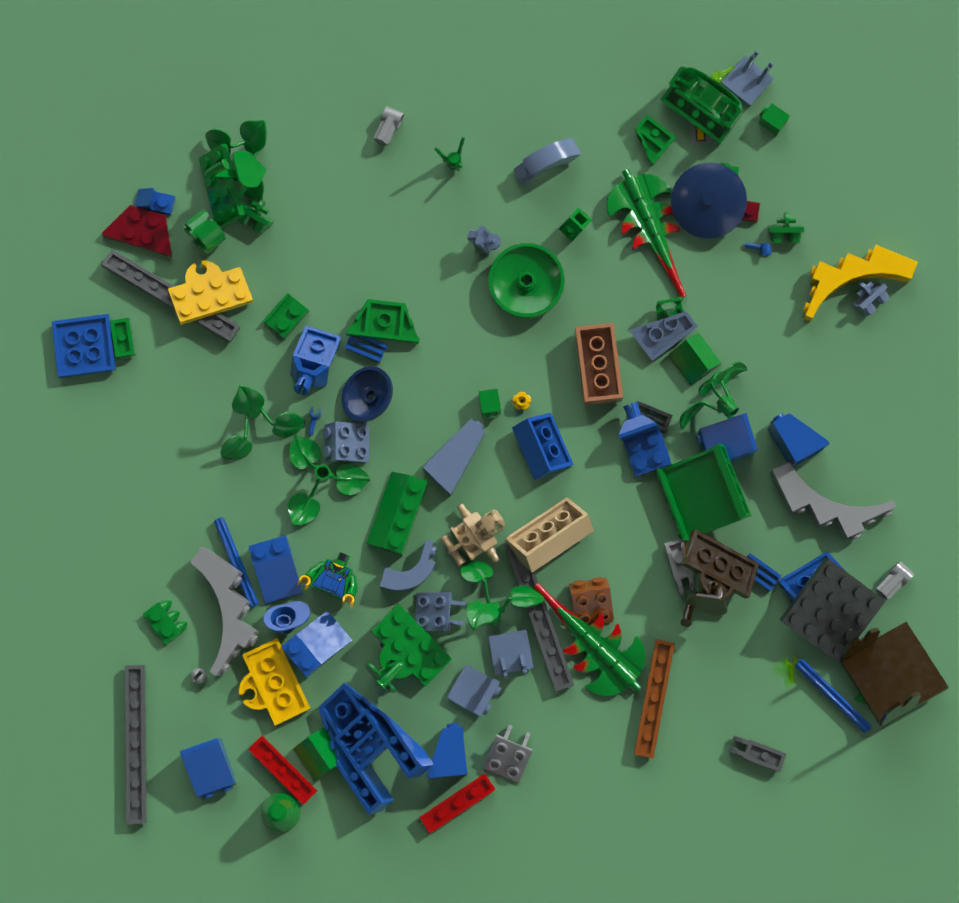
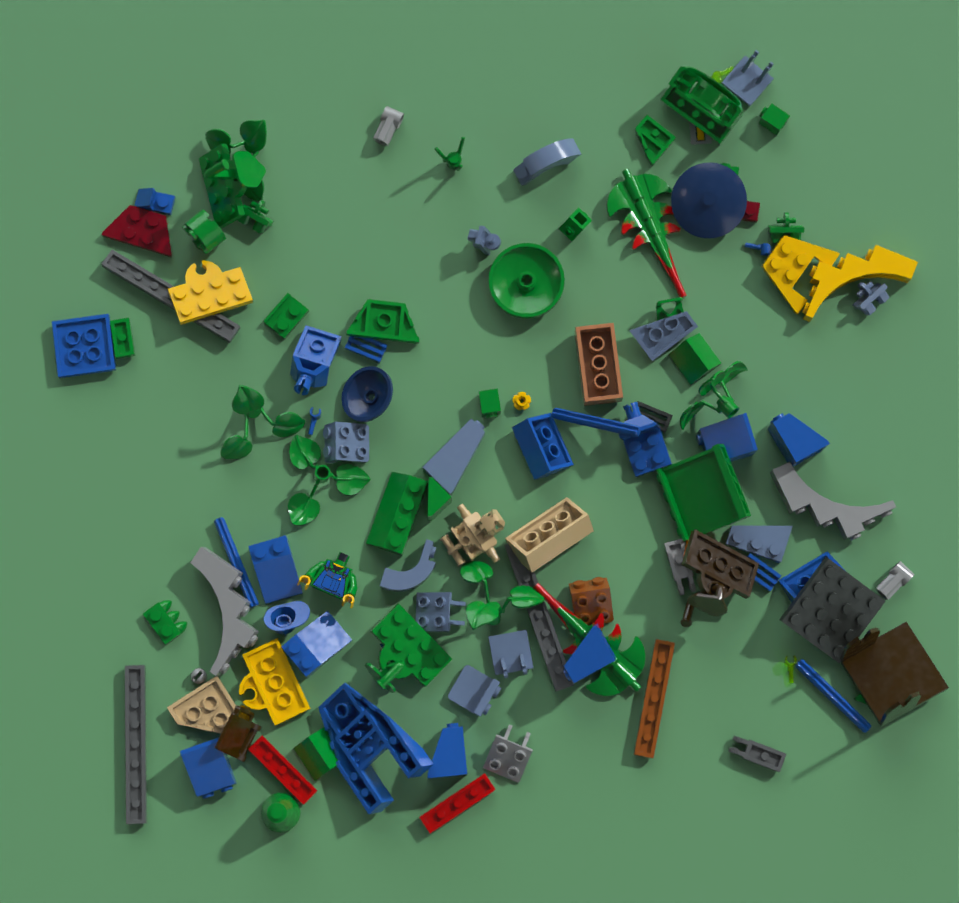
none -> tan plate [167,676,236,733]
none -> dark brown piece [215,705,262,762]
none -> green slope [428,477,452,521]
none -> blue axle [551,408,641,437]
none -> blue slope [563,624,616,683]
none -> sand blue wing [725,525,793,563]
none -> yellow wing [761,235,840,314]

